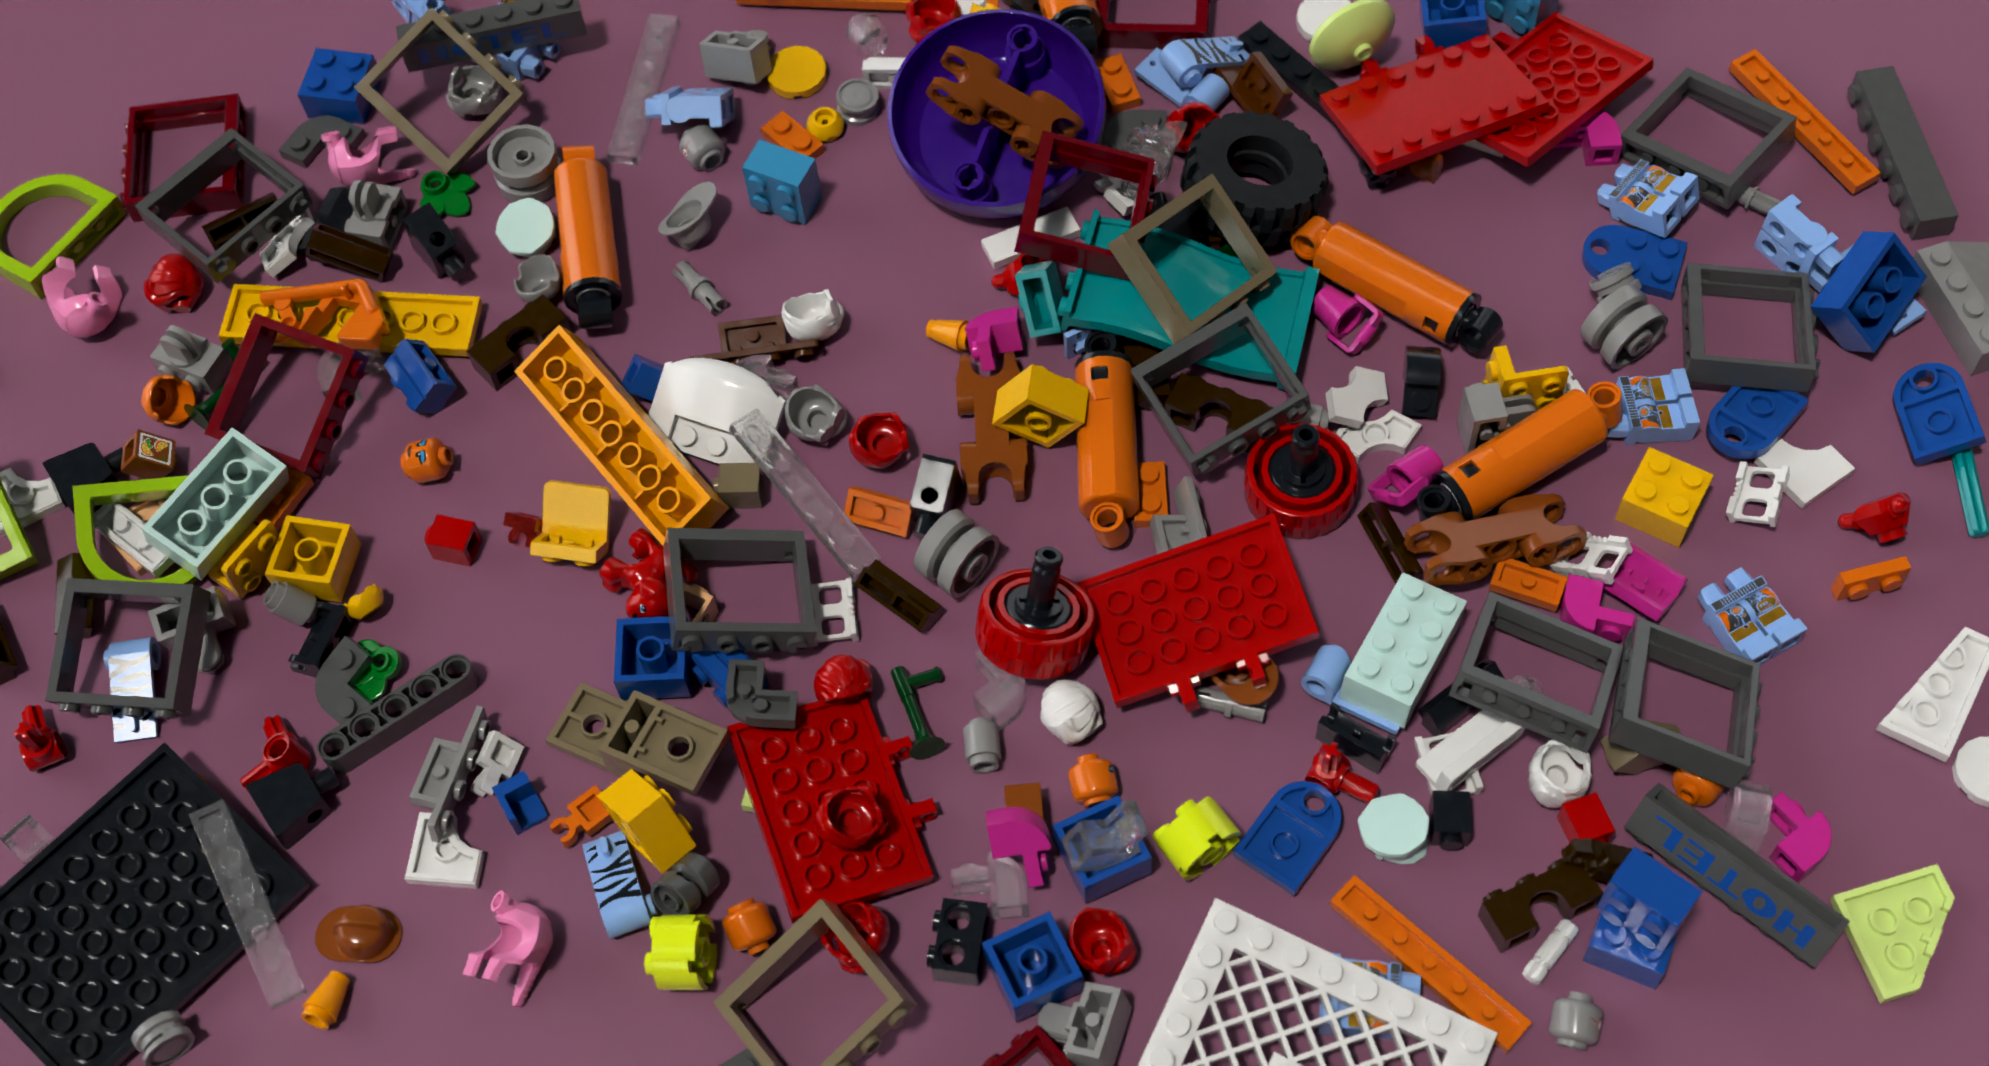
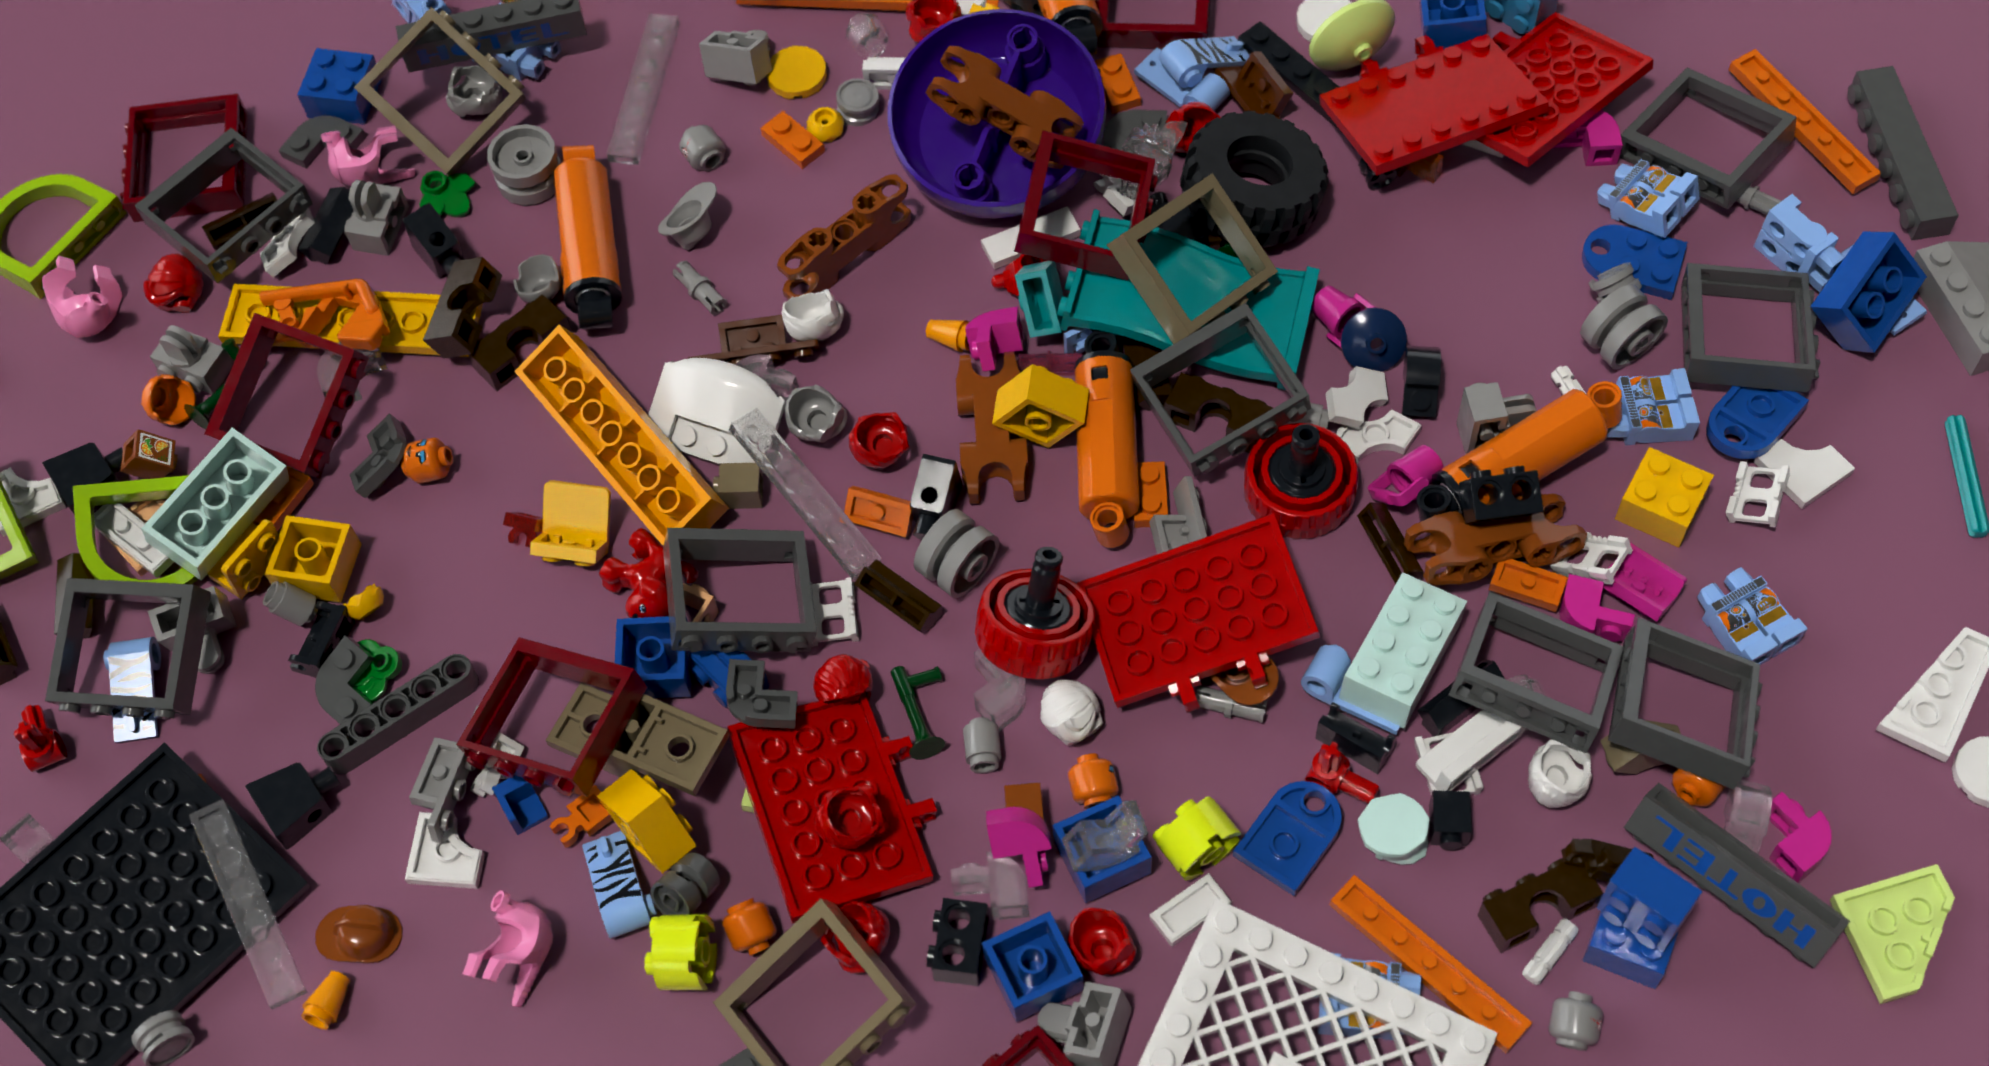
red axle [240,715,311,792] -> none
dark brown piece [306,222,394,283] -> none
blue brick [384,339,457,414] -> none
red brick [424,514,482,567] -> none
light aqua hat [495,197,557,257] -> none
blue panel [621,354,664,401] -> none
light blue hips [645,87,735,127] -> none
dark azure brick [742,139,822,225] -> none
orange piece [1291,216,1503,352] -> none
yellow bracket [1481,345,1569,410] -> none
red brick [1557,792,1616,843] -> none
orange plate [1831,556,1912,601] -> none
red rock [1838,492,1911,543] -> none
blue plate [1893,363,1987,466] -> none
none -> dark grey plate [350,413,406,498]
none -> dark brown arch [423,256,503,358]
none -> dark red window [456,637,647,797]
none -> dark orange piece [777,174,912,300]
none -> clear pink axle [1018,350,1082,373]
none -> white tile [1149,873,1231,947]
none -> dark blue dish [1341,308,1407,372]
none -> black brick [1459,466,1544,524]

